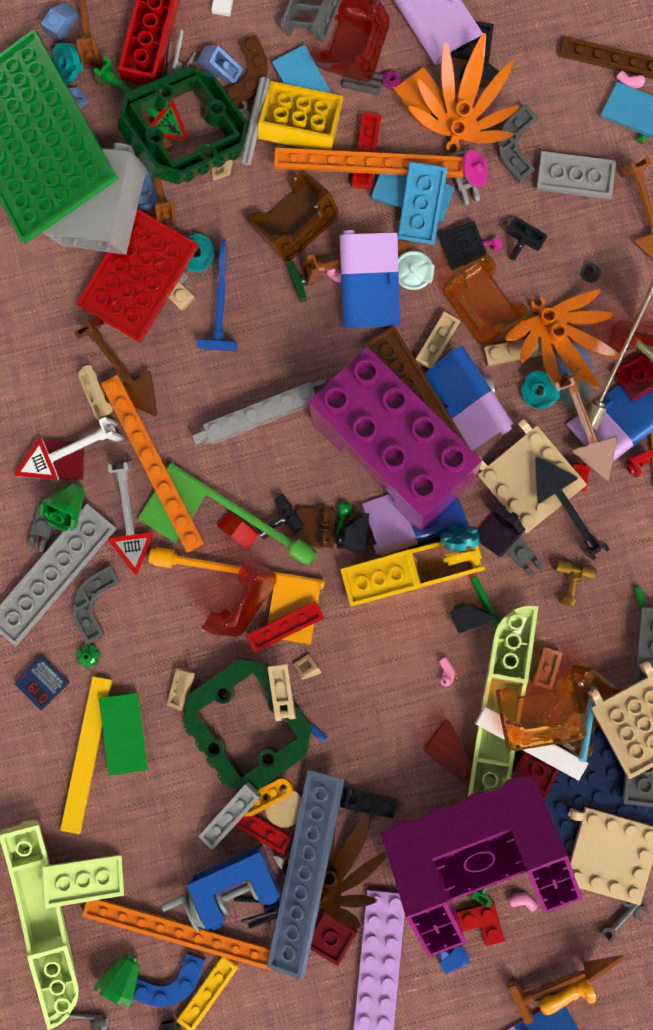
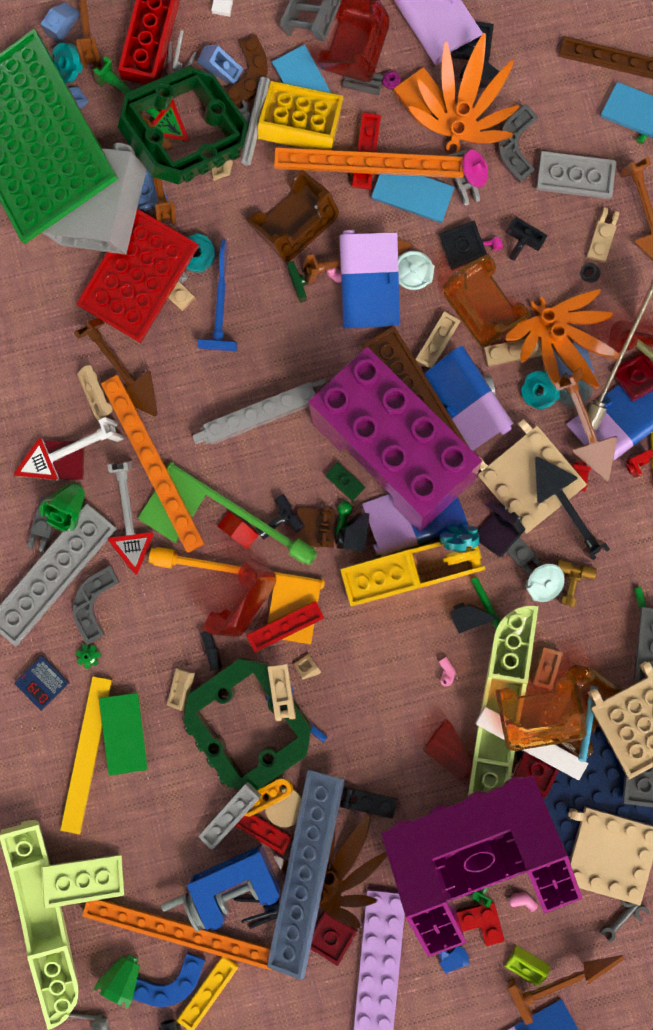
dark azure tile [397,162,448,245] -> none
light orange piece [540,978,596,1016] -> none
bright pink arm [616,71,645,89] -> none
none -> black pin [200,630,222,671]
none -> dark green plate [325,462,365,502]
none -> lime slope [504,945,550,987]
none -> light aqua piece [525,564,564,602]
none -> tan hinge [586,207,619,263]

